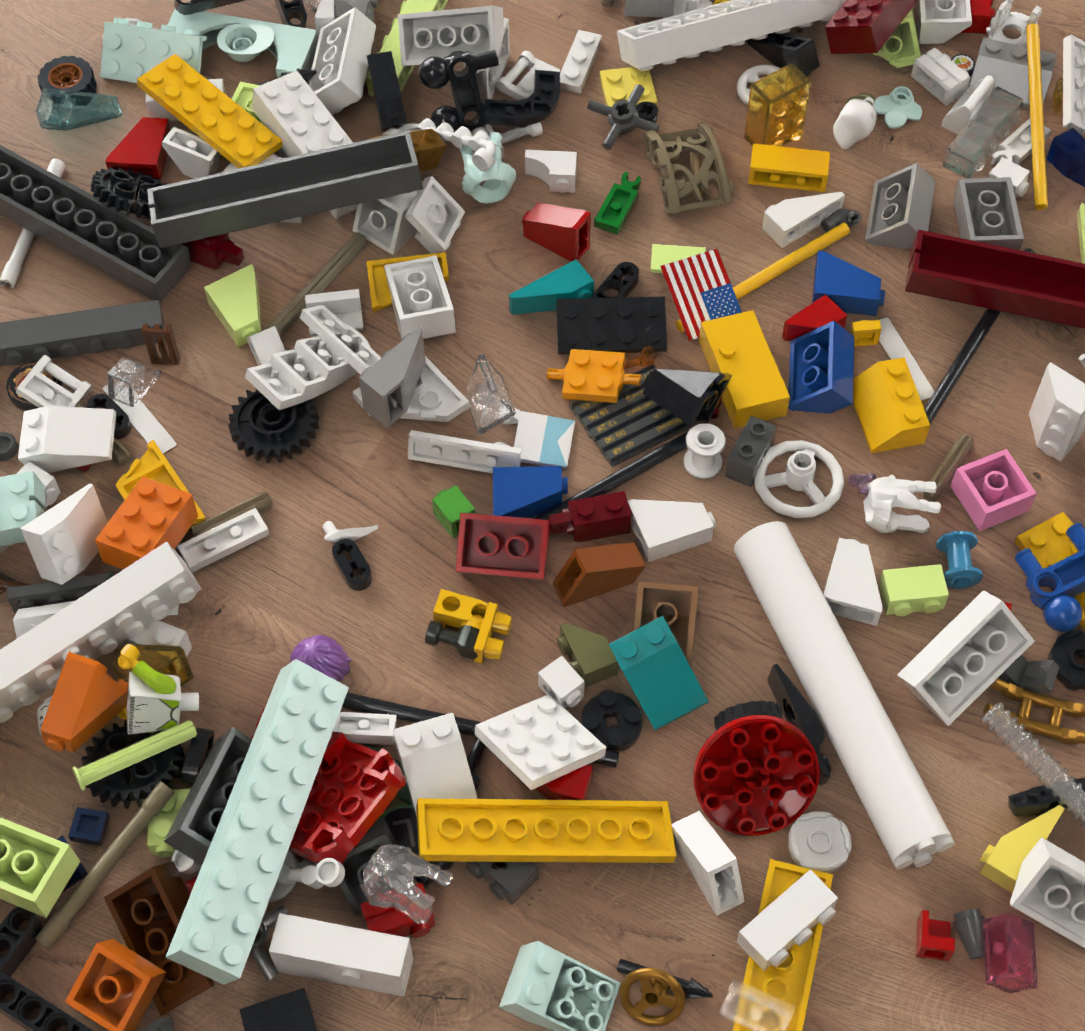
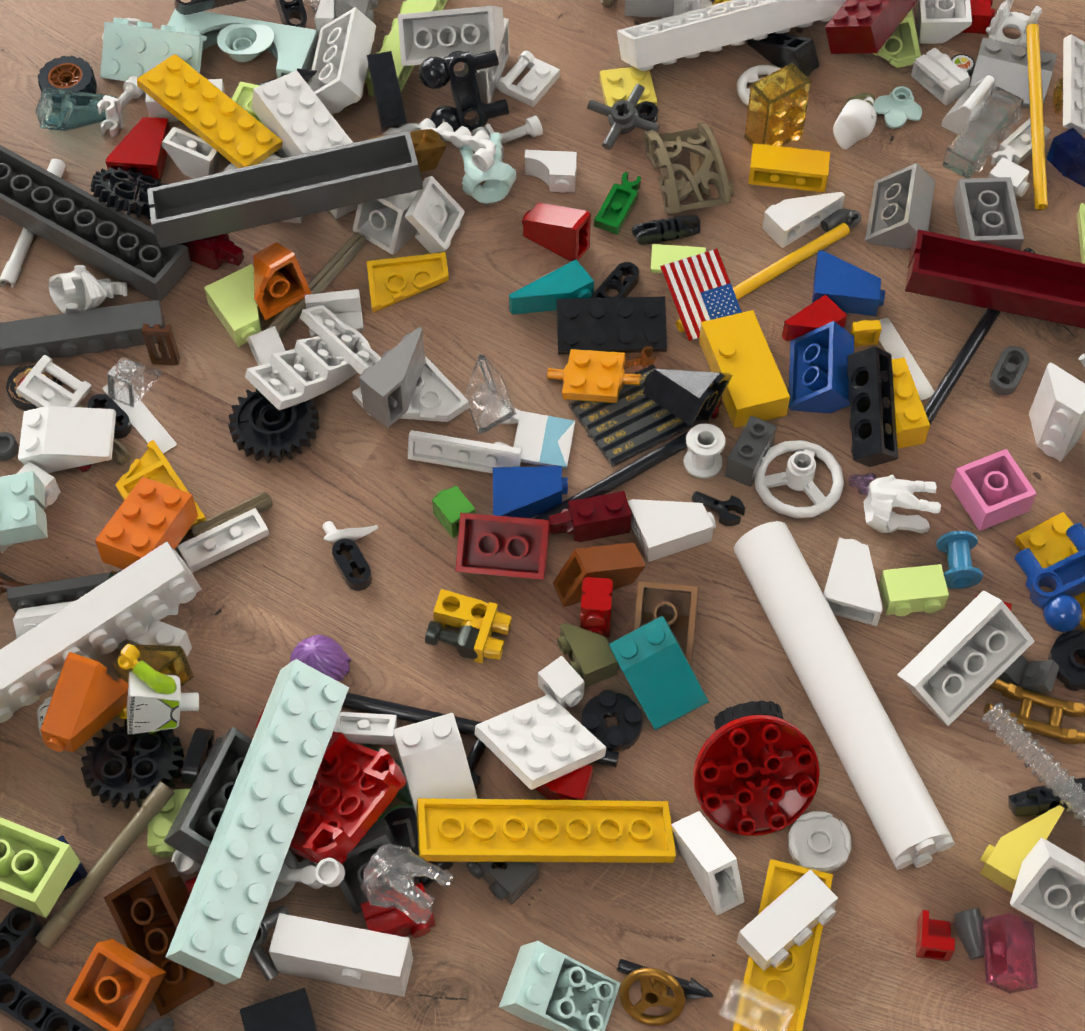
white slope [20,484,108,585] -> none
dark blue plate [68,807,110,846] -> none
yellowish green axle [72,720,197,791] -> none
white slope [384,256,456,339] -> none
black plate [484,70,560,128] -> none
white plate [560,30,602,94] -> none
black piece [767,664,831,785] -> none
dark tan axle [922,434,974,502] -> none
none -> white helmet [49,265,128,313]
none -> white bar [97,76,144,137]
none -> orange slope [253,242,312,321]
none -> red brick [580,577,613,638]
none -> black hinge [631,215,700,245]
none -> black bar [692,491,745,526]
none -> black brick [847,346,898,467]
none -> dark grey plate [989,346,1029,395]

